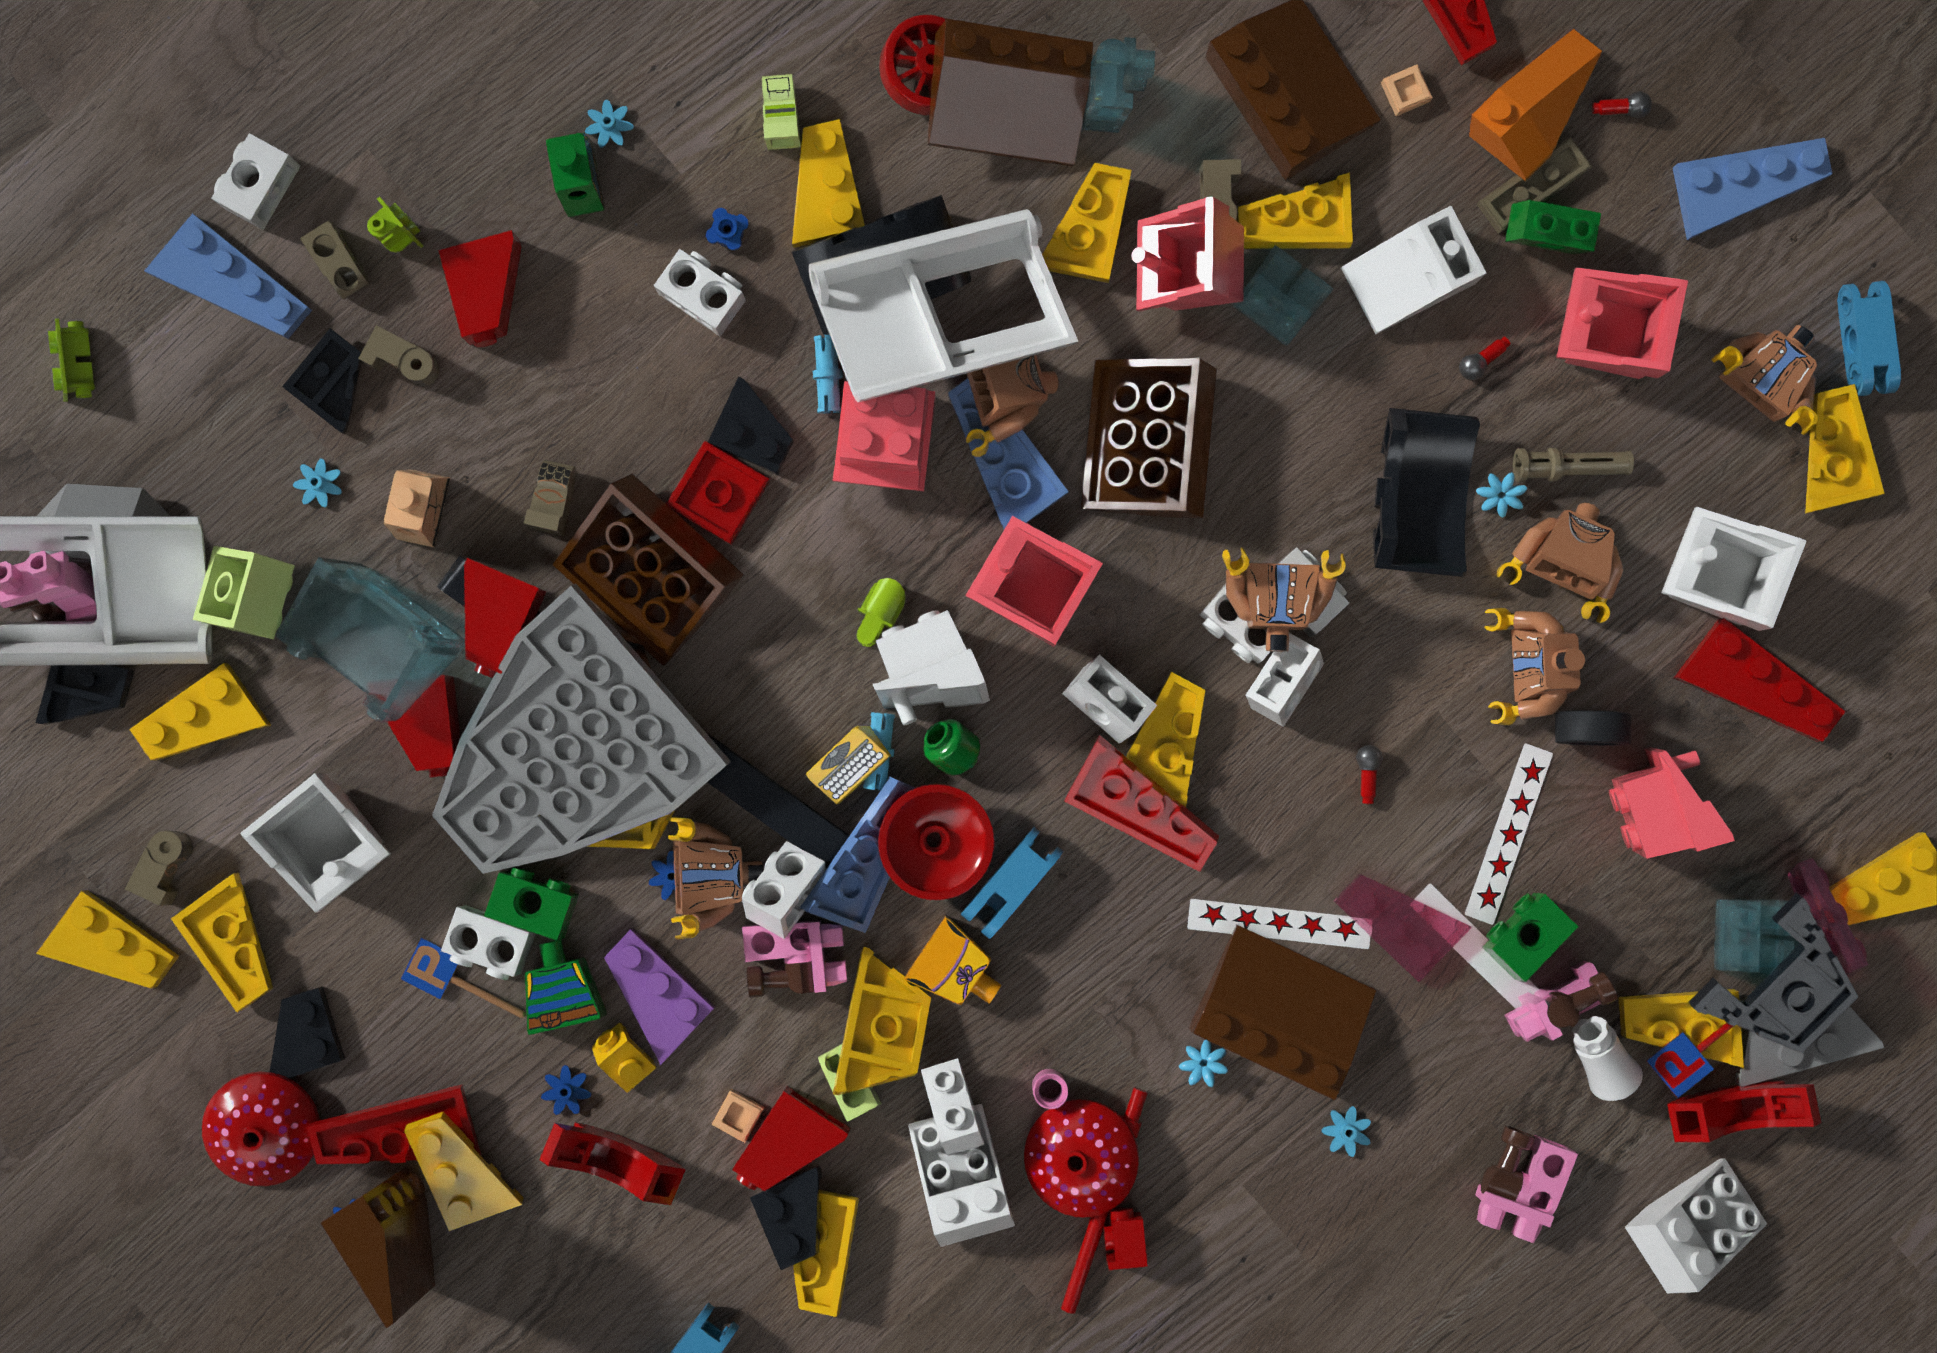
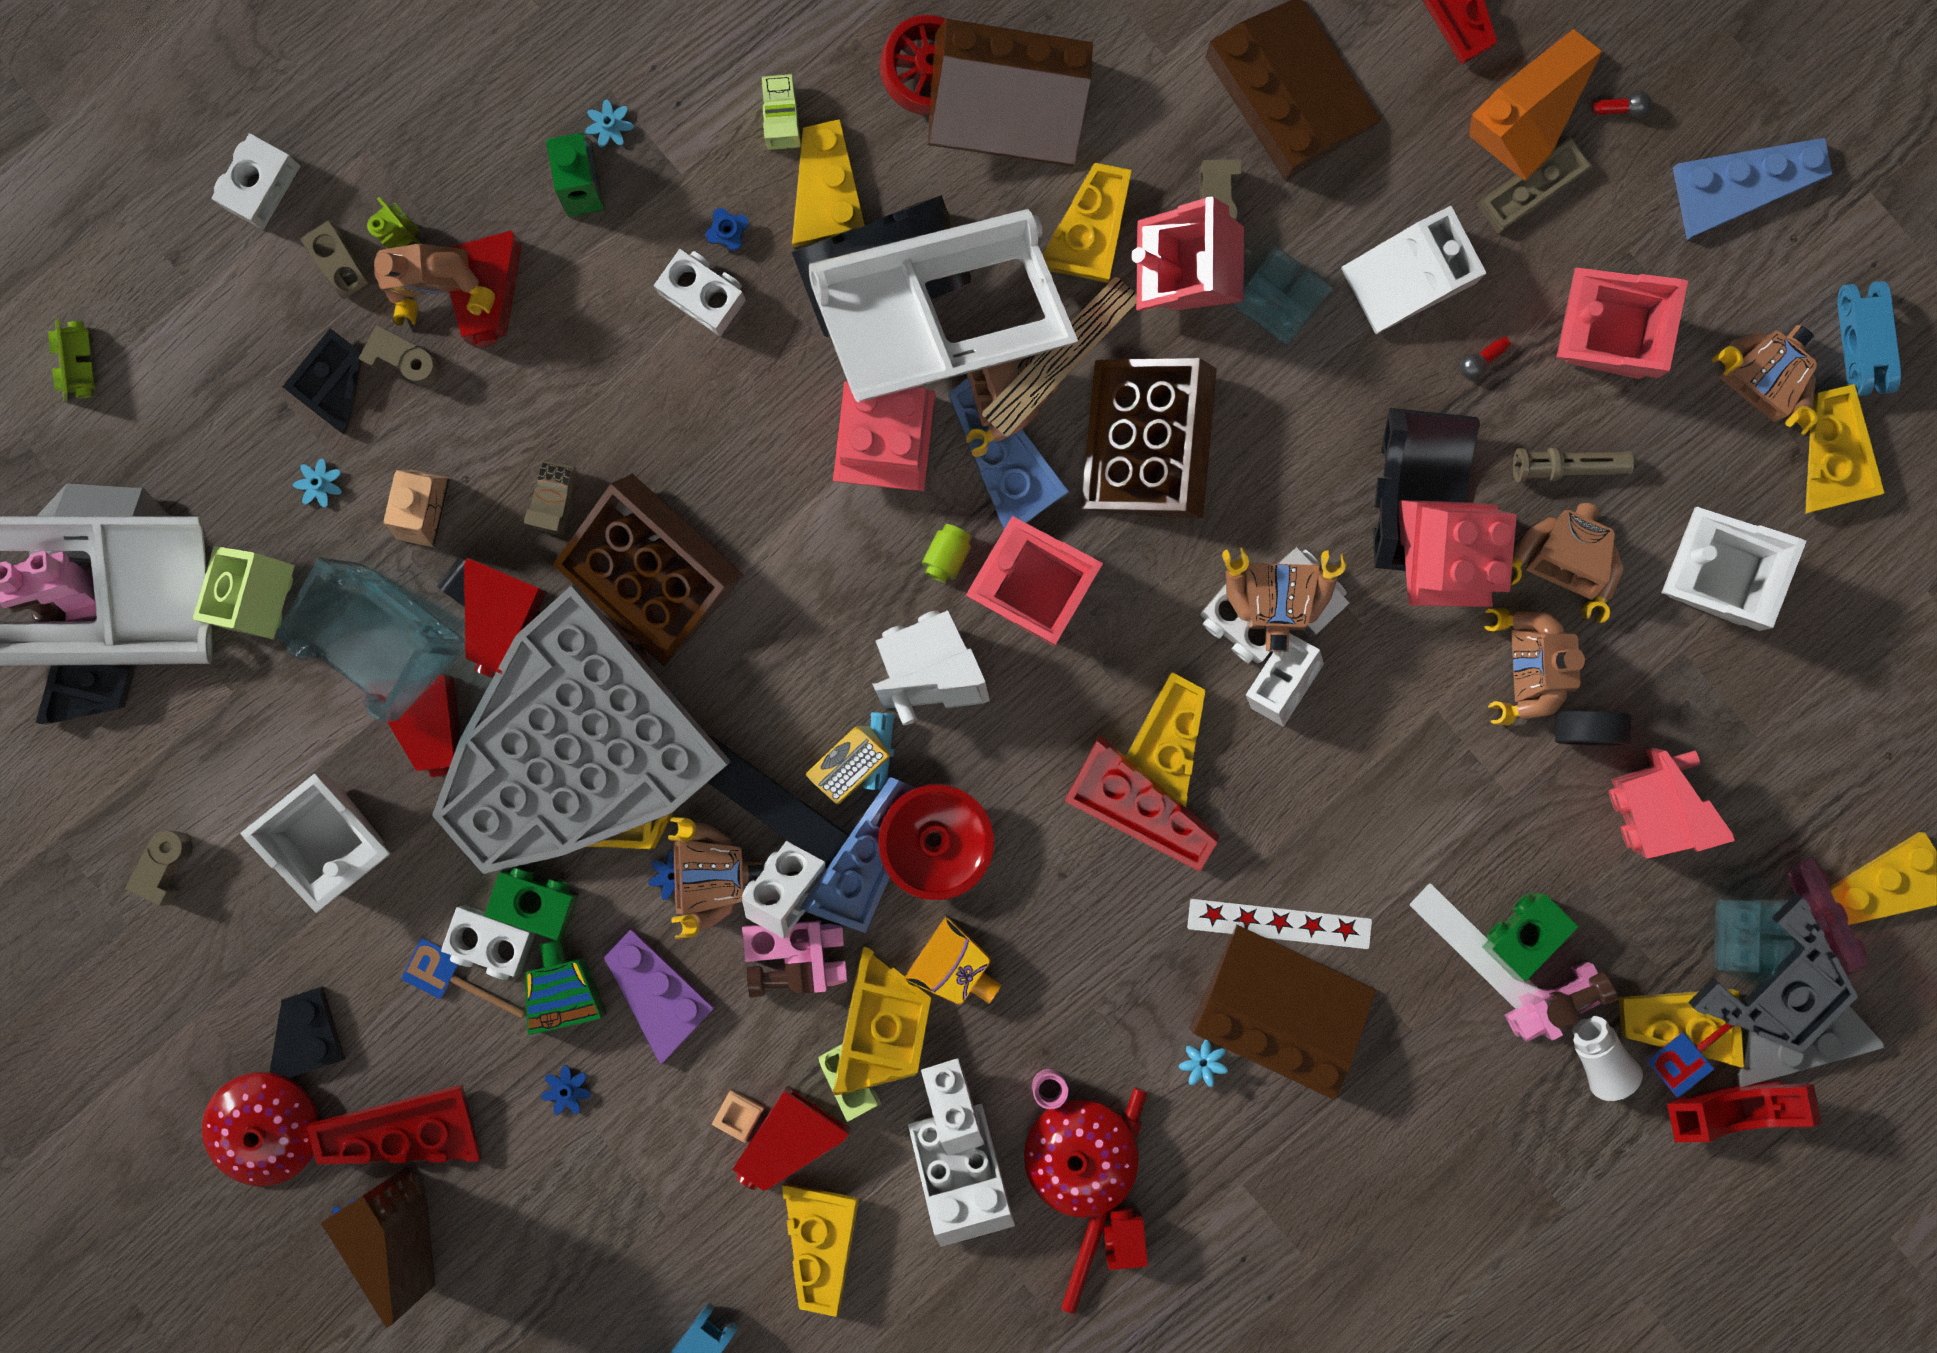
yellow wing [36,890,179,989] -> none
yellow wing [129,663,271,761] -> none
medium blue wing [144,213,312,339] -> none
yellow wing [171,873,273,1012] -> none
yellow wing [404,1111,524,1231] -> none
red arch [539,1122,686,1205] -> none
yellow bracket [592,1023,656,1093] -> none
red tile [666,441,770,545] -> none
black wing [708,376,794,475] -> none
black wing [750,1165,822,1270] -> none
medium azure pin [812,335,843,414] -> none
lime arm [856,578,906,647] -> none
green head [923,719,981,776] -> none
dark azure piece [960,827,1064,939] -> none
white brick [1062,654,1157,744] -> none
clear light blue hips [1082,37,1155,133] -> none
yellow wing [1236,172,1353,249] -> none
medium azure plant [1321,1106,1371,1157] -> none
clear pink wing [1333,874,1472,982] -> none
piece [1356,745,1383,804] -> none
light nougat tile [1381,64,1433,116] -> none
white sticker [1465,743,1553,925] -> none
bright pink hips [1475,1125,1578,1243] -> none
medium azure plant [1476,472,1527,518] -> none
green brick [1505,200,1601,254] -> none
white slope [1625,1158,1767,1294] -> none
red wing [1673,618,1846,742] -> none
none -> nougat torso [374,244,495,326]
none -> lime brick [921,524,972,583]
none -> tan sticker [982,277,1137,436]
none -> coral piece [1398,500,1517,607]

